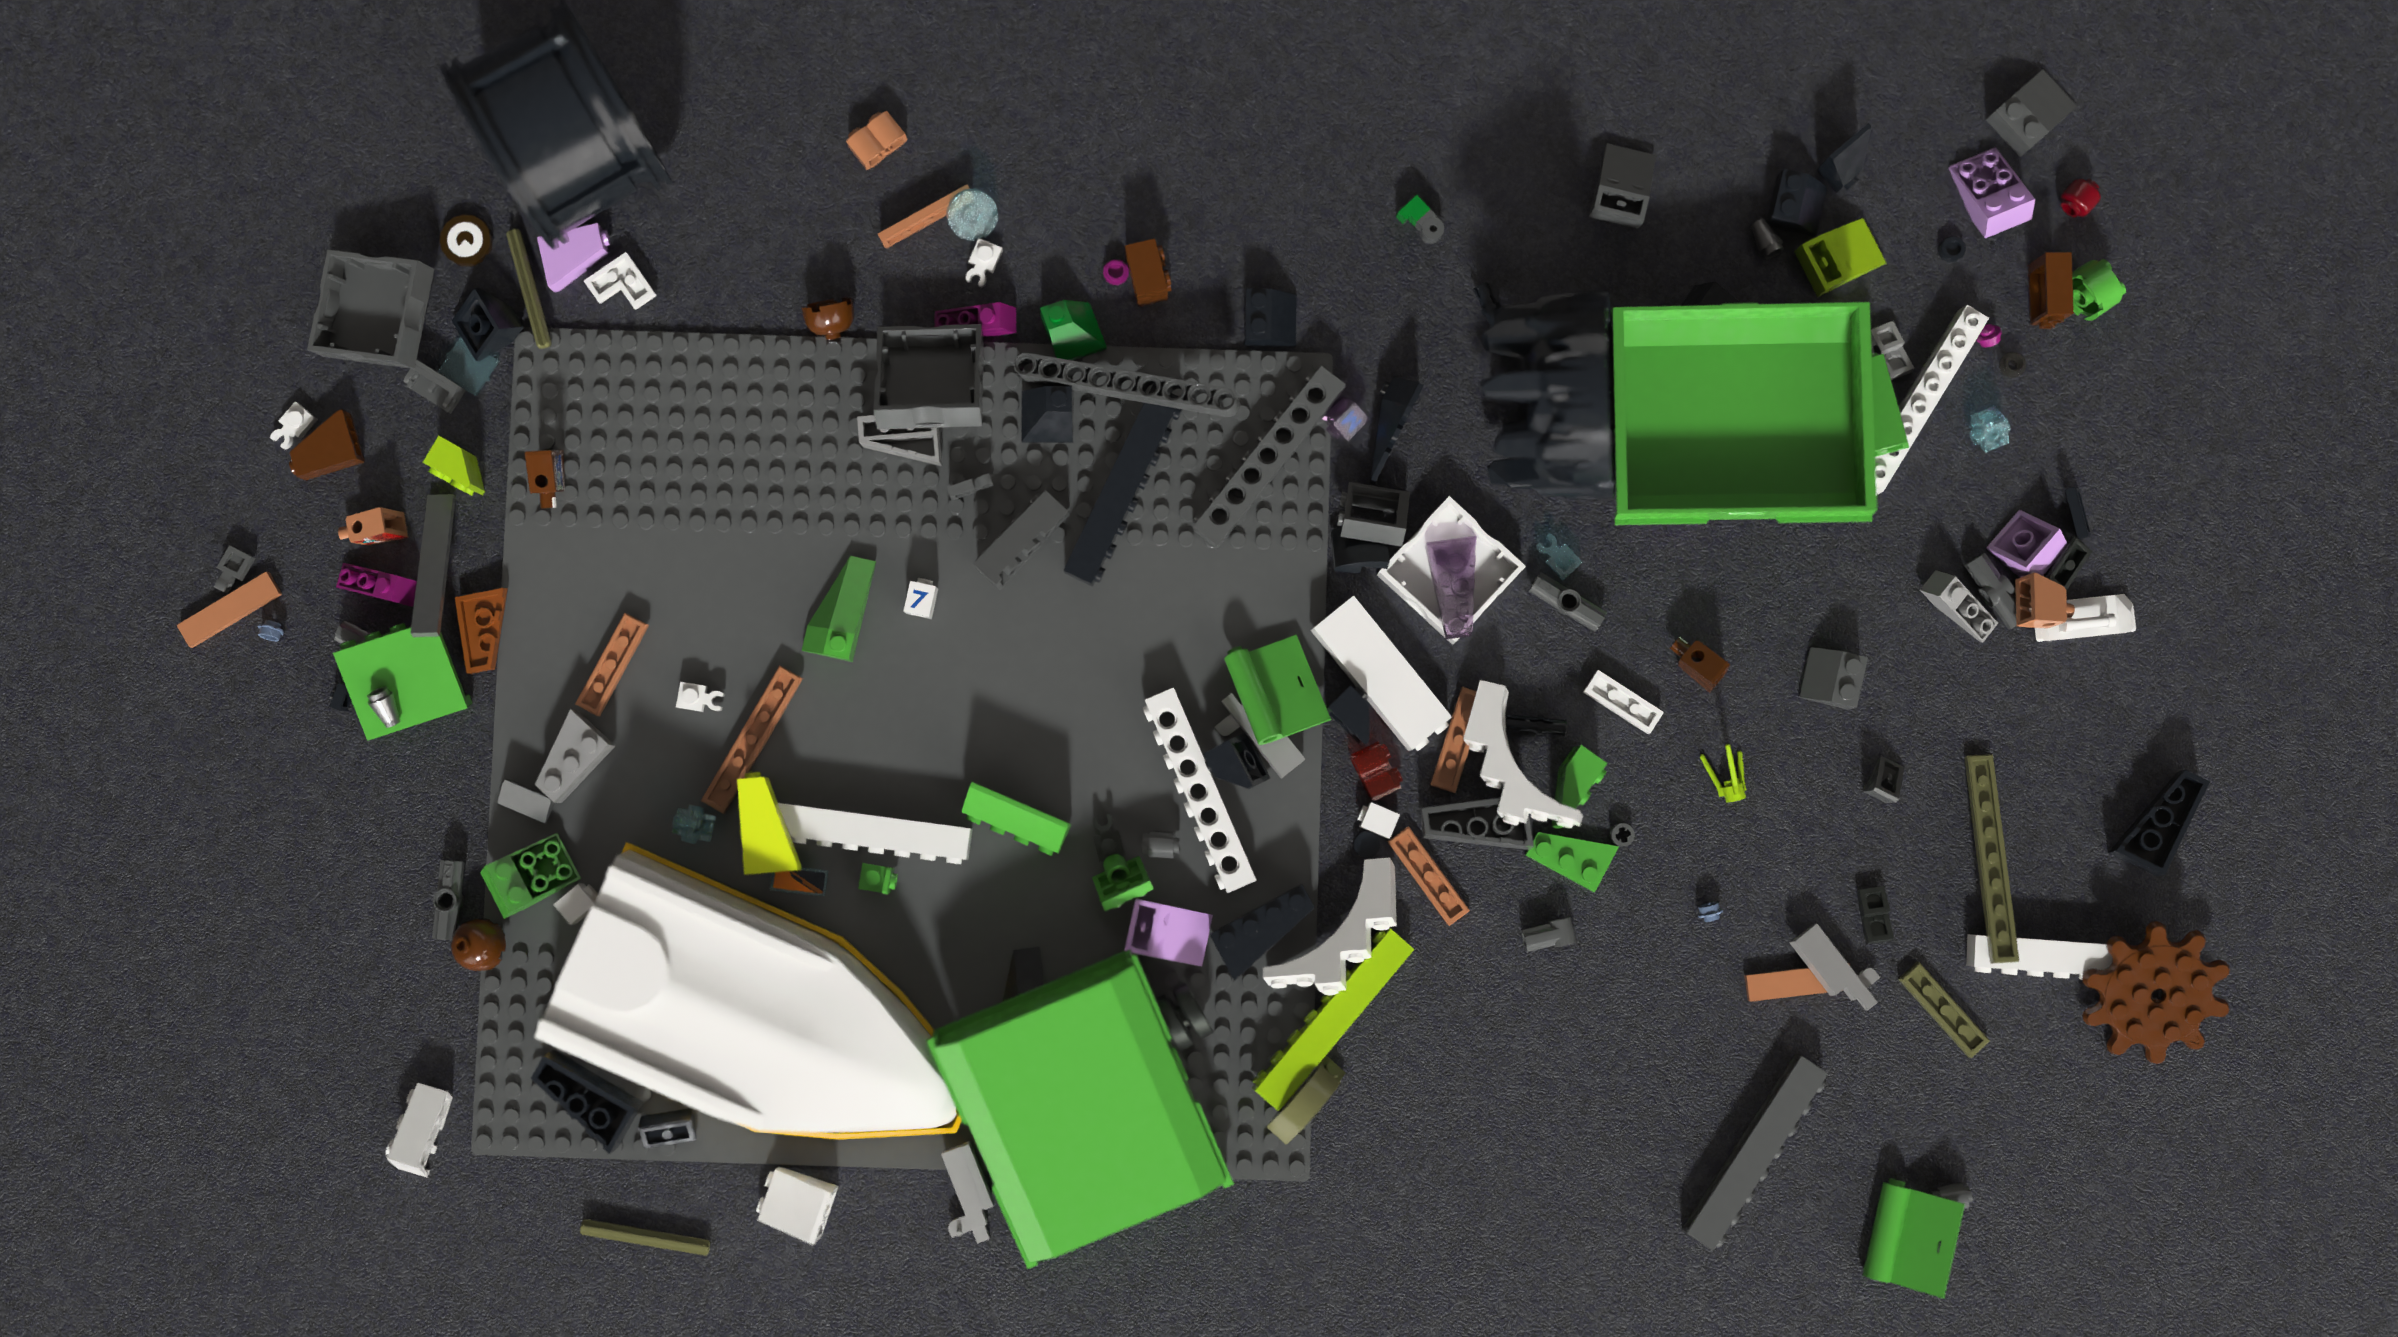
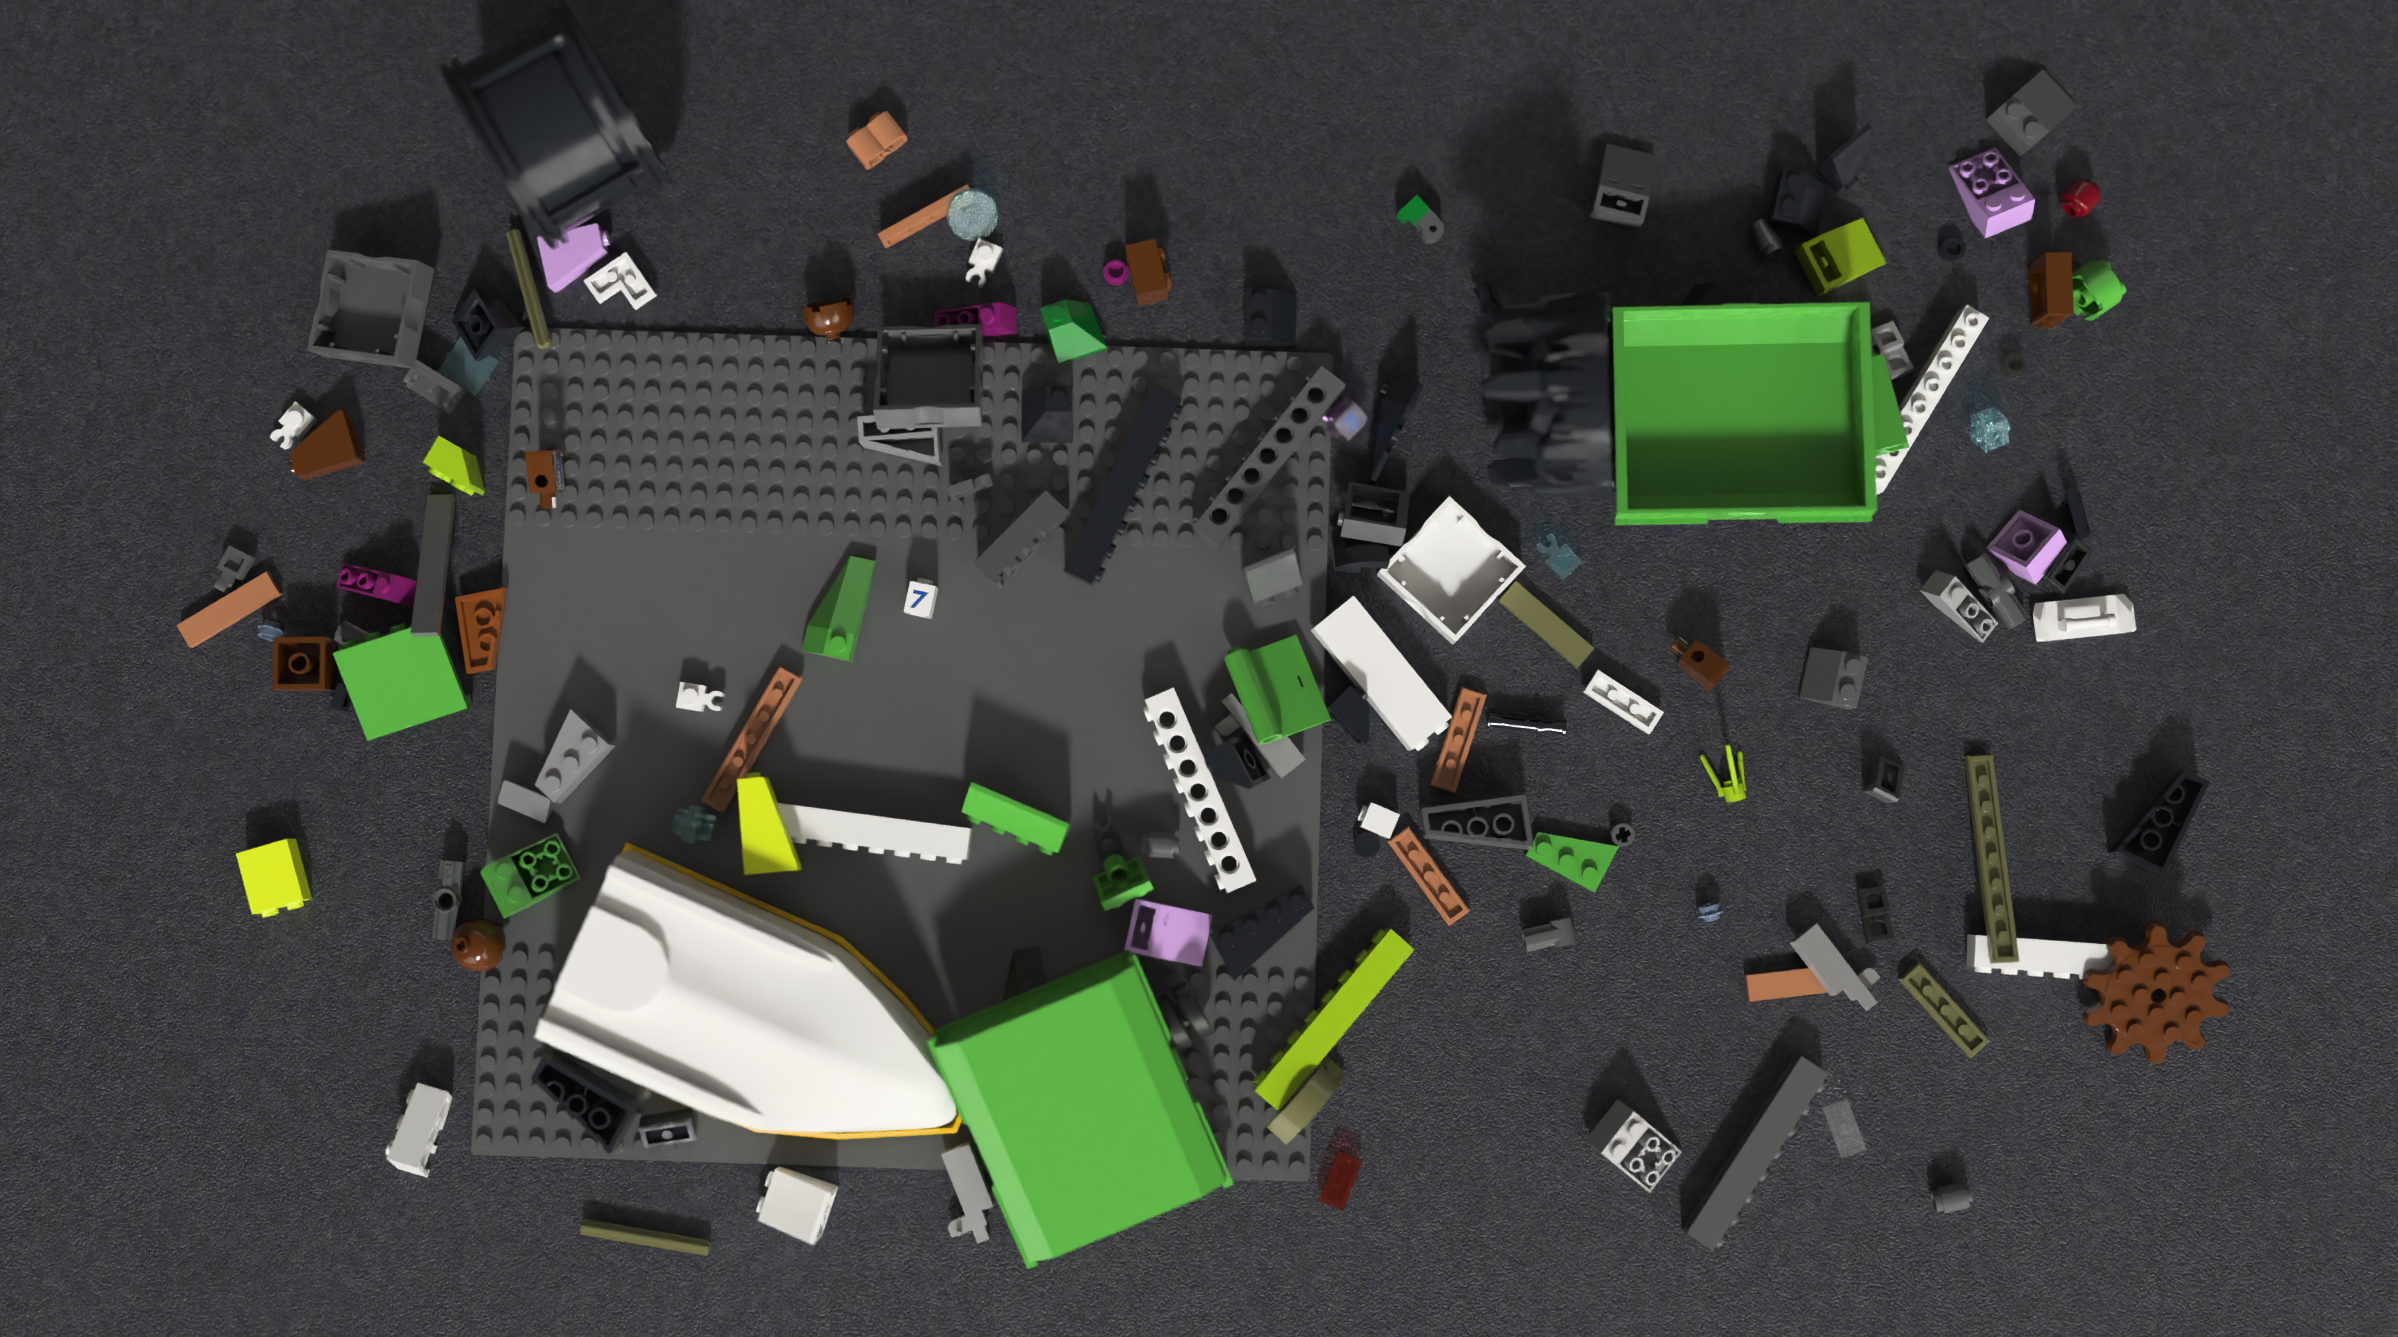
nougat torso [338,507,408,545] -> none
flat silver cone [367,687,401,728] -> none
dark brown tile [440,215,493,267] -> none
white brick [554,884,598,925] -> none
nougat tile [575,613,649,717] -> none
slope [769,867,828,897] -> none
bright green bracket [858,863,898,894] -> none
dark grey beam [1014,353,1240,417] -> none
white arch [1263,858,1397,995] -> none
clear red brick [1349,741,1403,802] -> none
clear purple wing [1425,536,1477,639] -> none
white arch [1463,680,1583,828] -> none
dark grey piece [1528,572,1607,632] -> none
bright green slope [1551,745,1607,828] -> none
bright green door [1863,1178,1965,1298] -> none
magenta plate [1976,324,2002,347] -> none
nougat torso [2015,572,2075,628] -> none
none -> neon yellow brick [236,839,312,917]
none -> reddish brown brick [272,637,336,692]
none -> dark grey slope [1242,549,1302,607]
none -> clear red plate [1319,1151,1363,1211]
none -> olive tile [1499,581,1594,668]
none -> light grey slope [1585,1099,1682,1193]
none -> clear hinge [1822,1095,1867,1158]

